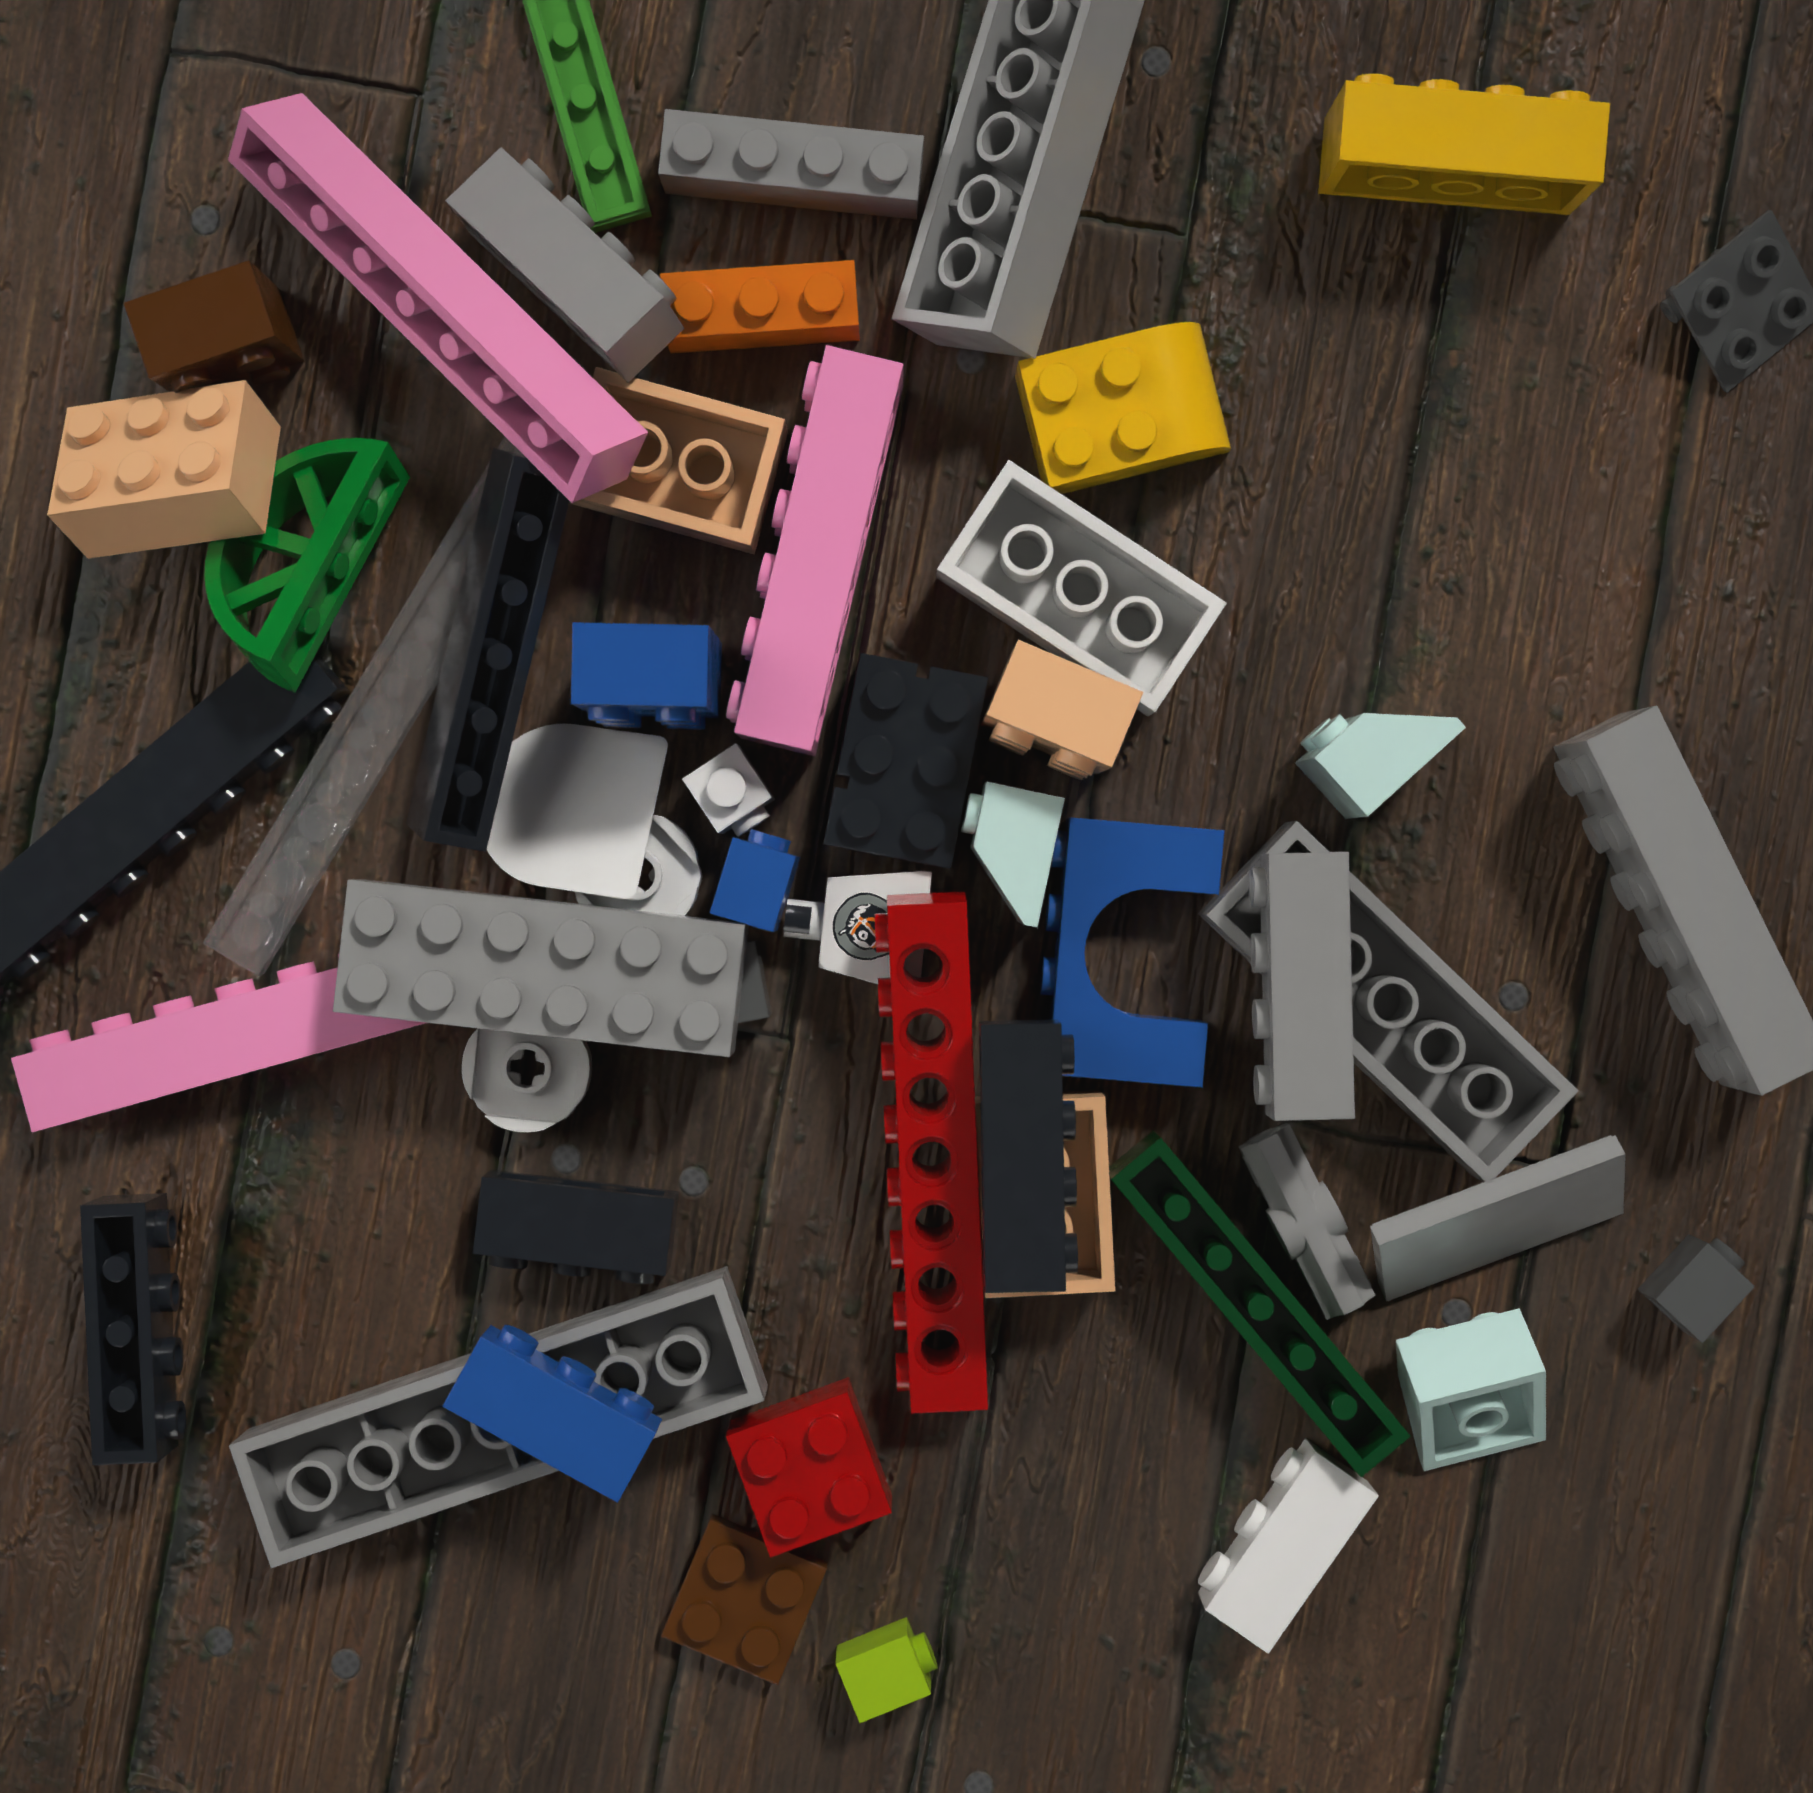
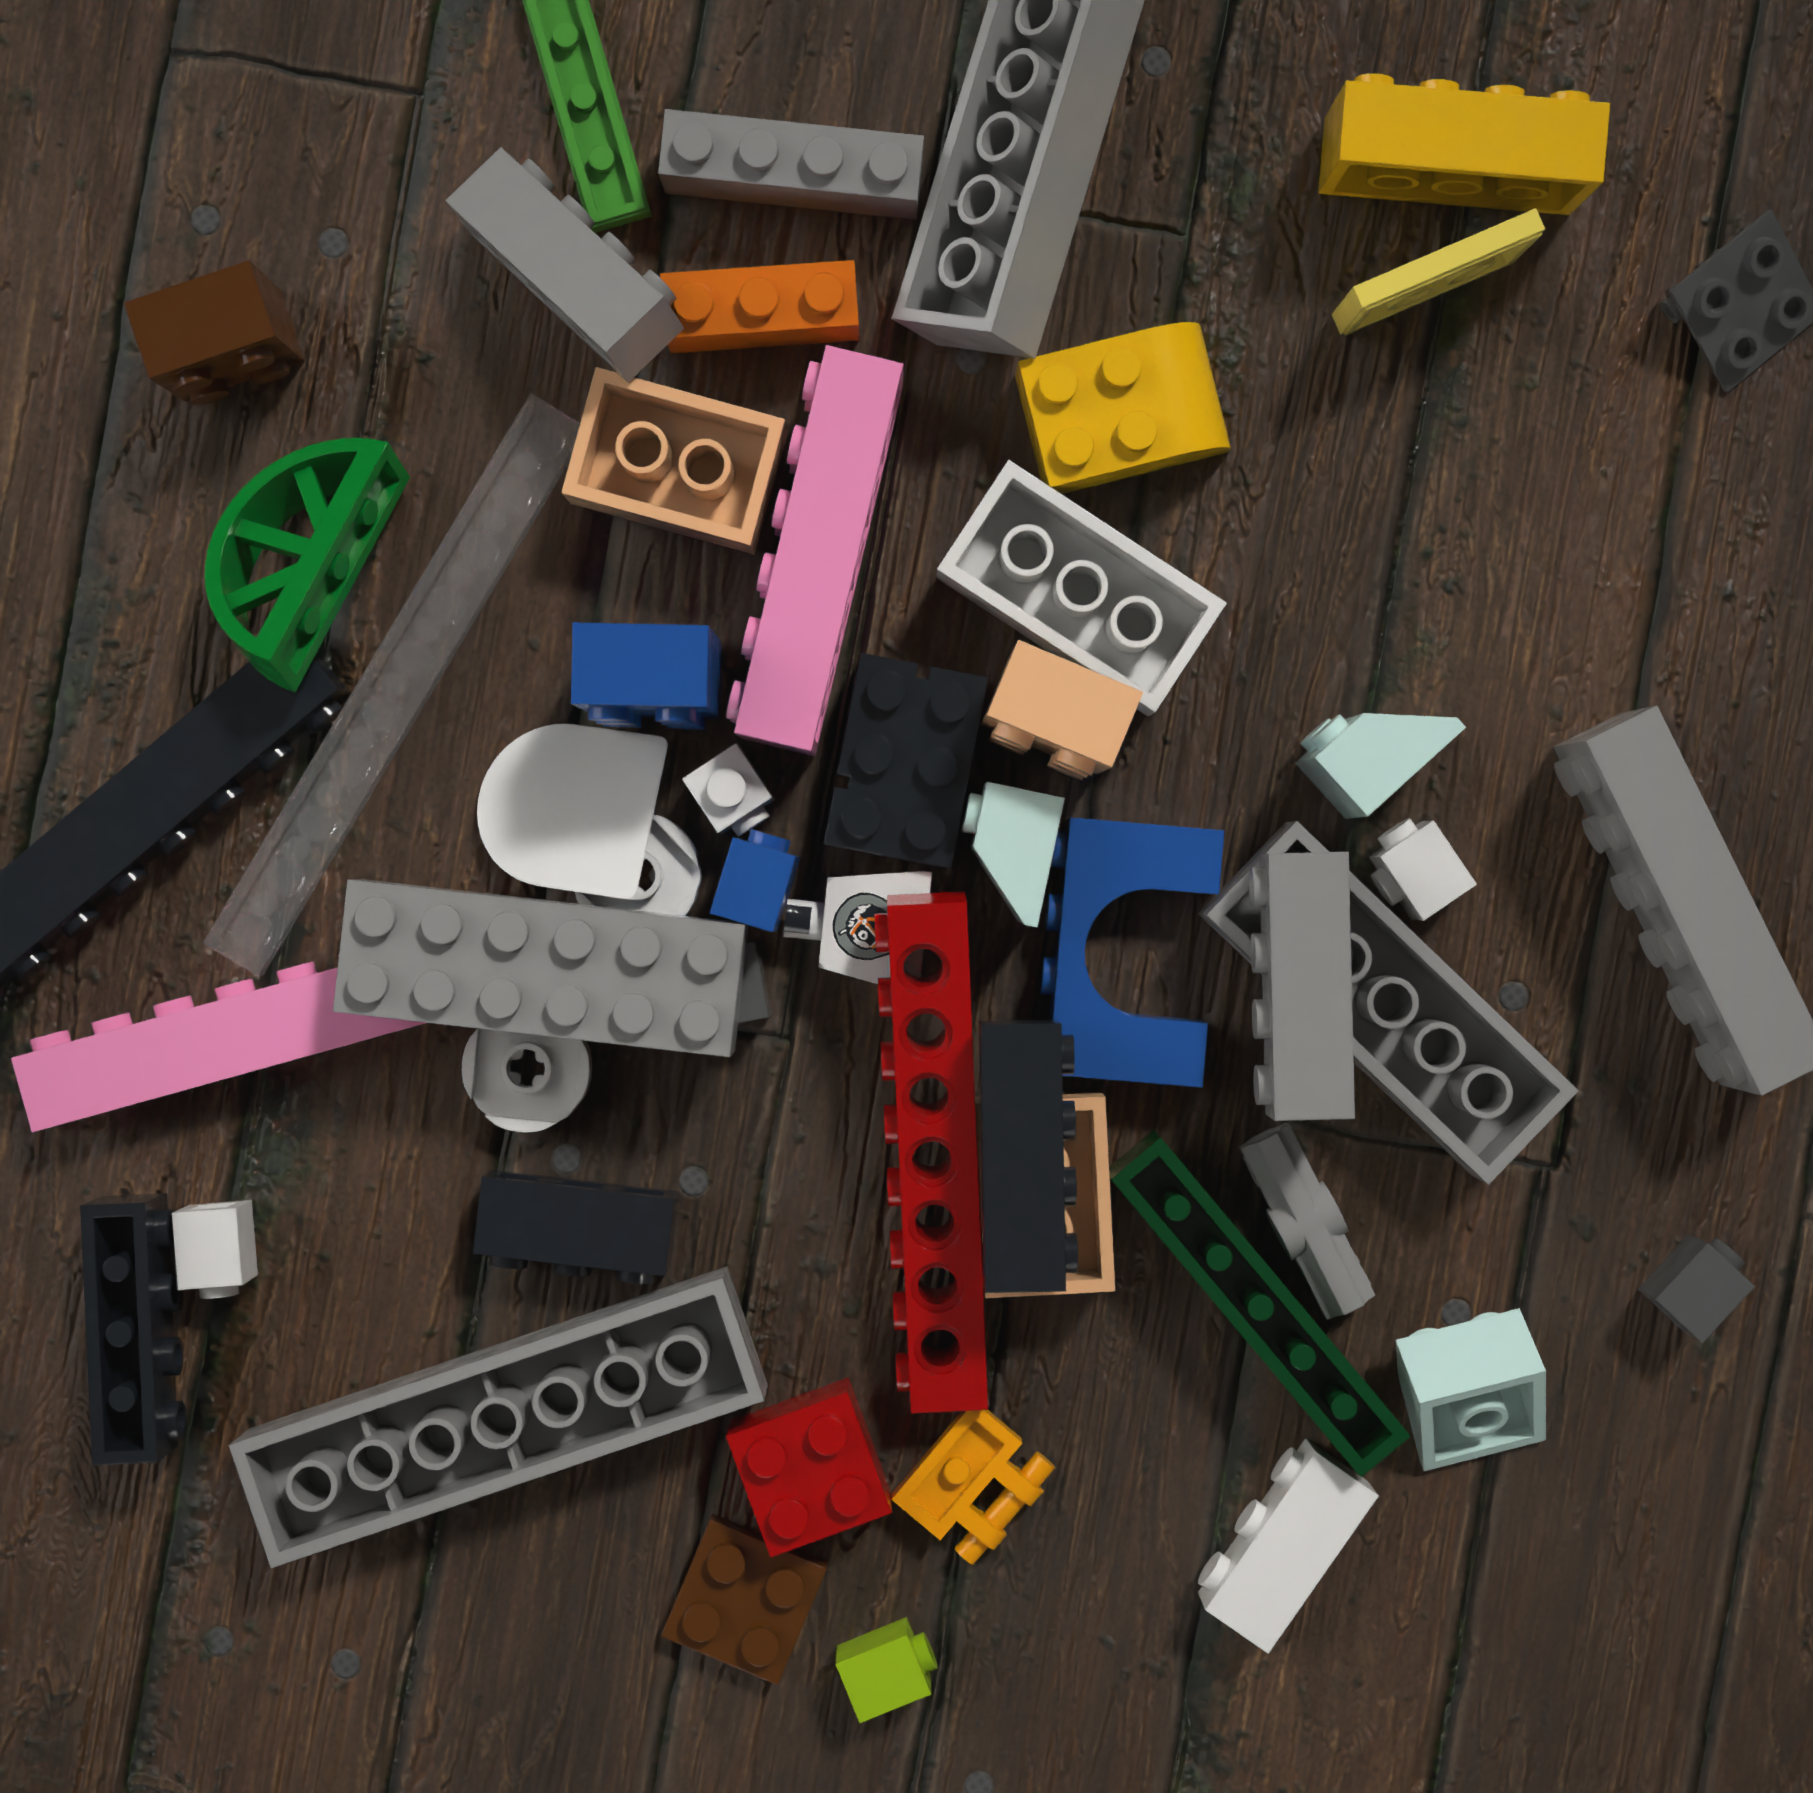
light nougat brick [47,380,281,559] -> none
bright pink brick [228,93,648,503] -> none
black brick [406,448,569,852] -> none
blue brick [442,1325,662,1503] -> none
light grey tile [1370,1135,1625,1302] -> none
none -> white brick [172,1200,258,1299]
none -> light orange plate [891,1410,1055,1565]
none -> light yellow tile [1332,208,1545,335]
none -> white brick [1369,818,1477,921]

